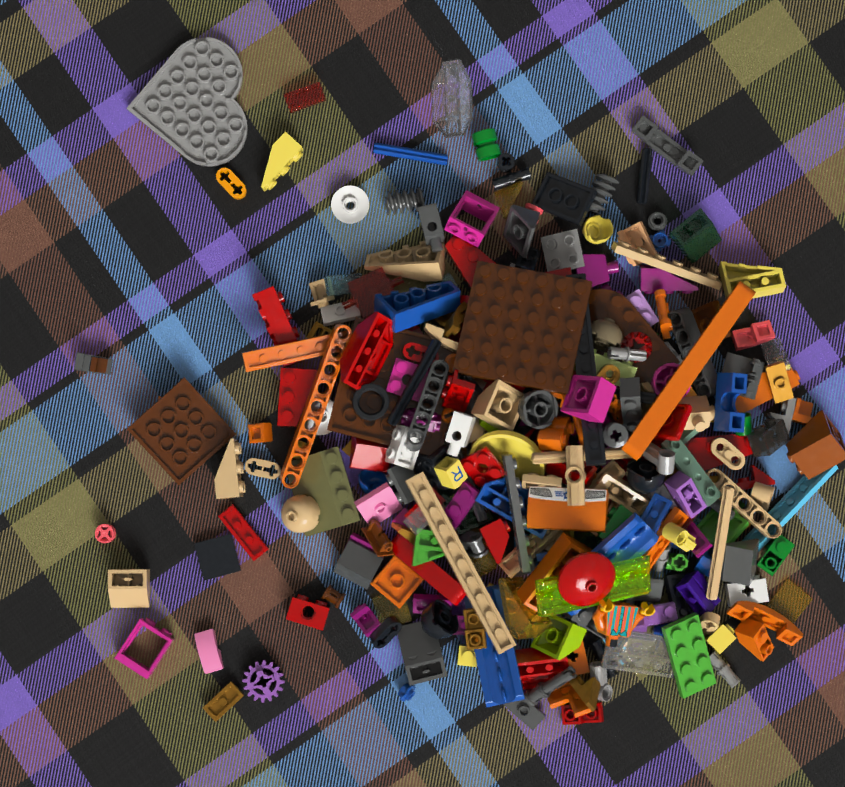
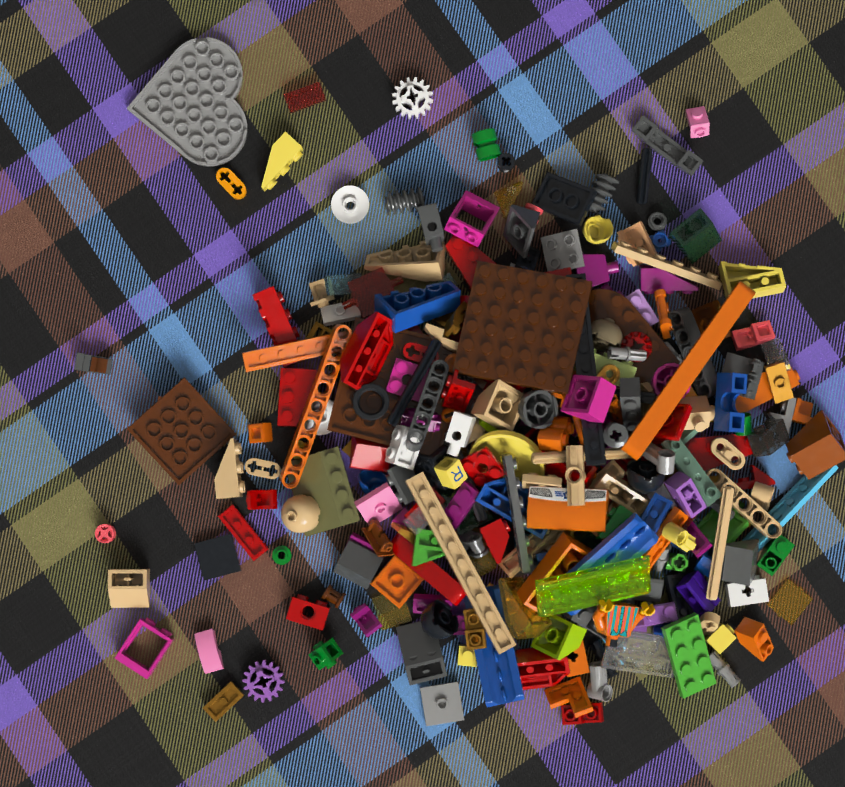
black beam [370,616,402,648] -> none
blue axle [373,143,448,165] -> none
blue plate [398,683,416,702] -> none
clear wedge [432,59,473,138] -> none
black pin [492,167,532,191] -> none
dark grey plate [504,699,546,730] -> none
dark grey pin [524,666,577,706] -> none
red dish [557,552,615,606] -> none
pearl gold slope [568,676,600,712] -> none
orange slope [727,601,803,646] -> none
none -> red bracket [246,490,277,510]
none -> green plate [272,546,292,565]
none -> green brick [308,638,344,670]
none -> white gear [392,77,433,119]
none -> light grey plate [420,681,464,726]
none -> bright pink bracket [686,106,710,138]

